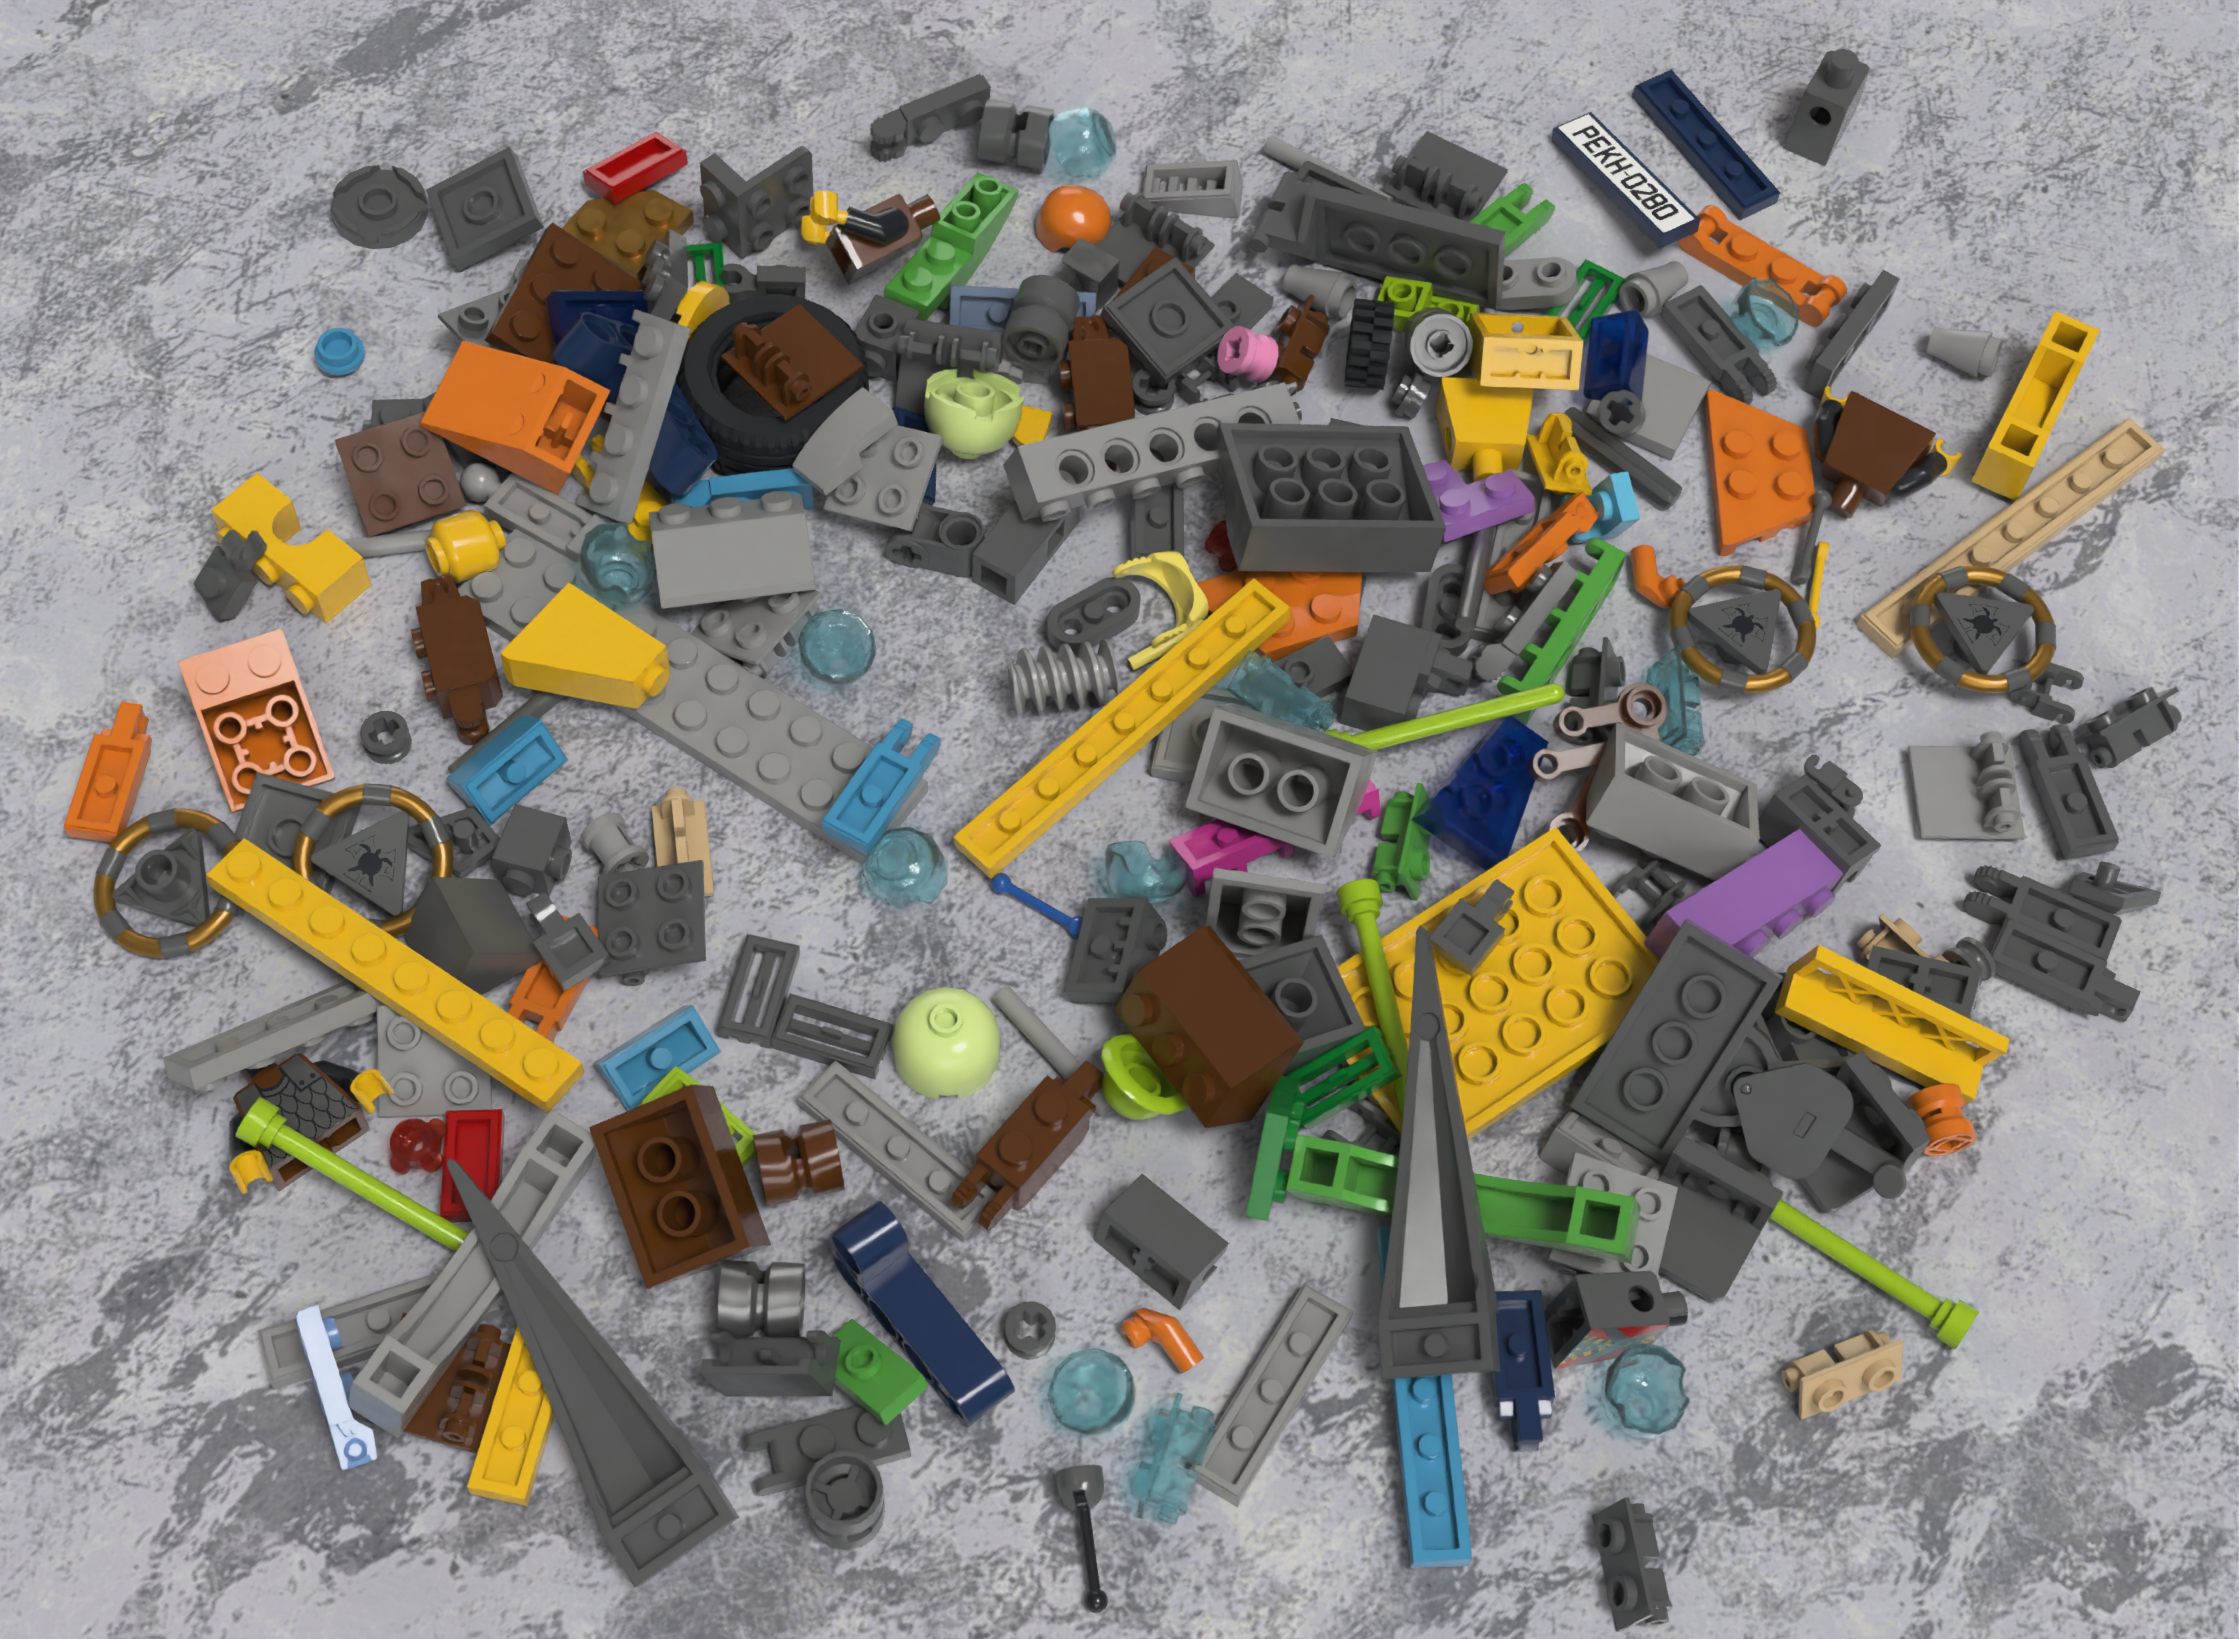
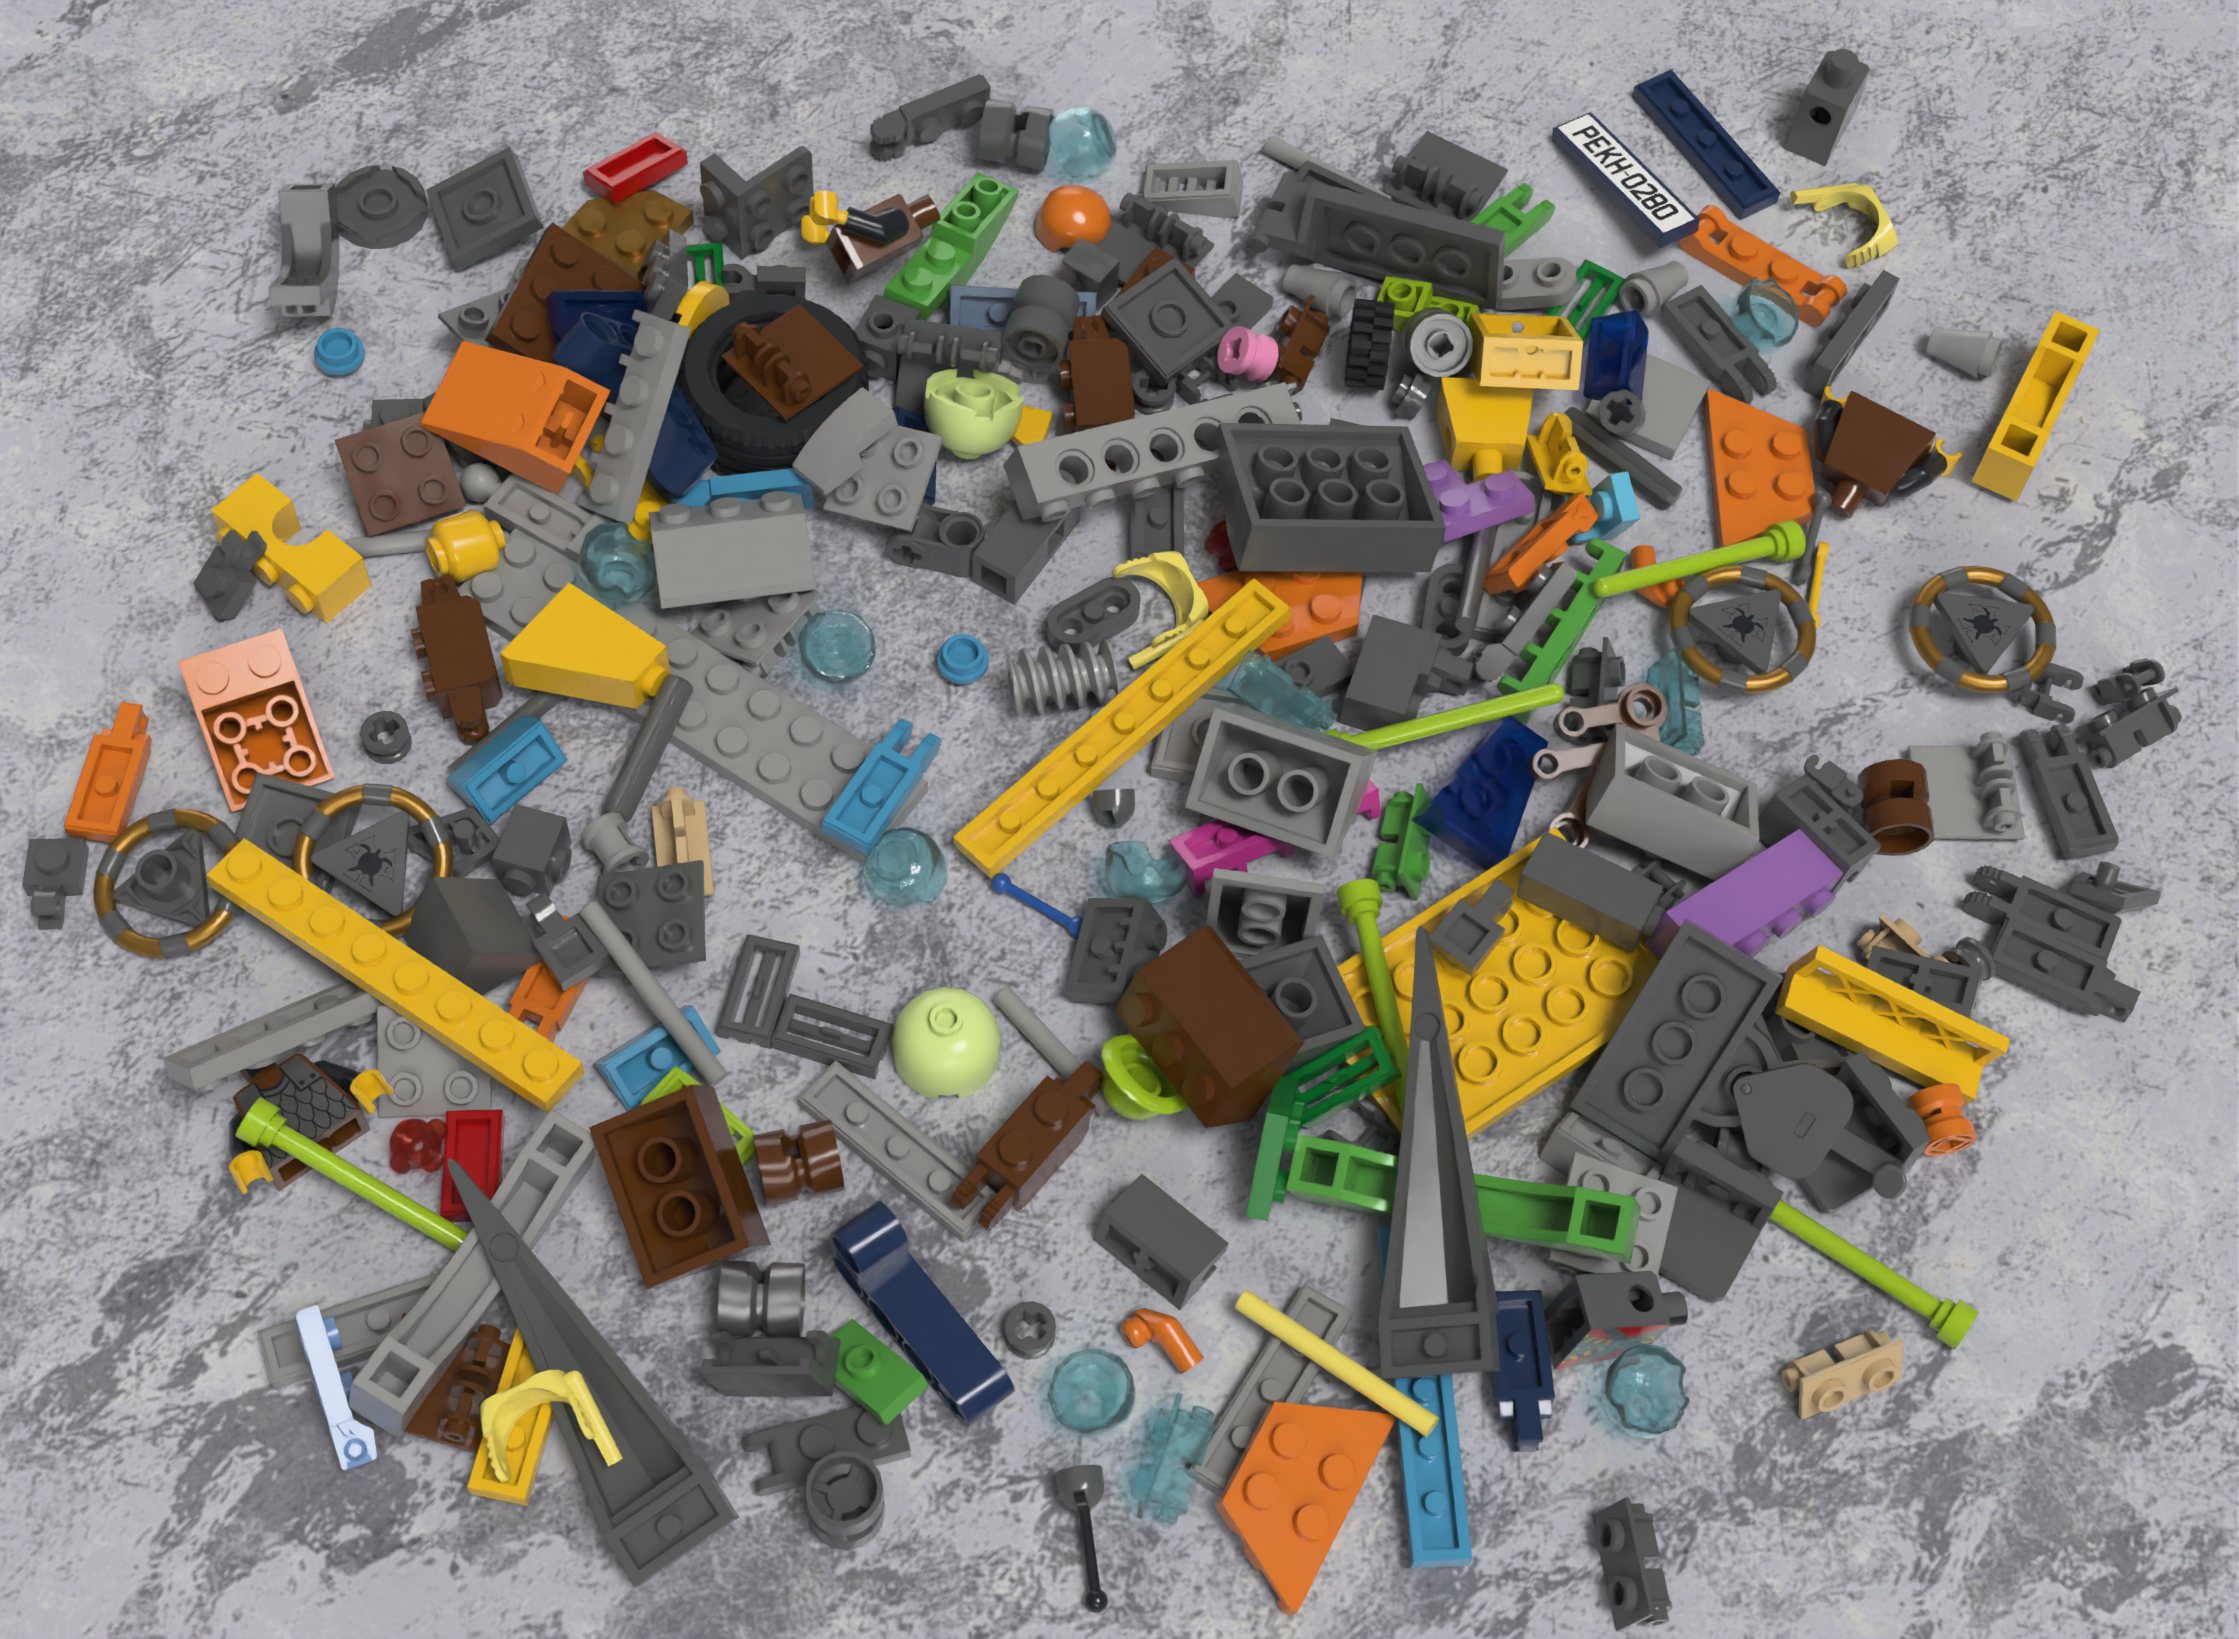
tan tile [1857,418,2165,659] -> none
none -> dark grey plate [22,838,89,929]
none -> arch [269,183,339,317]
none -> light yellow helmet [480,1370,623,1483]
none -> light grey bar [579,900,728,1086]
none -> dark grey axle [603,674,693,822]
none -> dark azure plate [937,634,989,684]
none -> dark grey hinge [1093,789,1135,826]
none -> orange wing [1215,1402,1396,1616]
none -> light yellow bar [1235,1290,1439,1437]
none -> dark grey brick [1517,831,1666,952]
none -> lime piece [1593,520,1806,598]
none -> light yellow helmet [1790,183,1898,269]
none -> reddish brown wheel [1858,759,1935,856]
none -> dark grey piece [2090,658,2165,705]

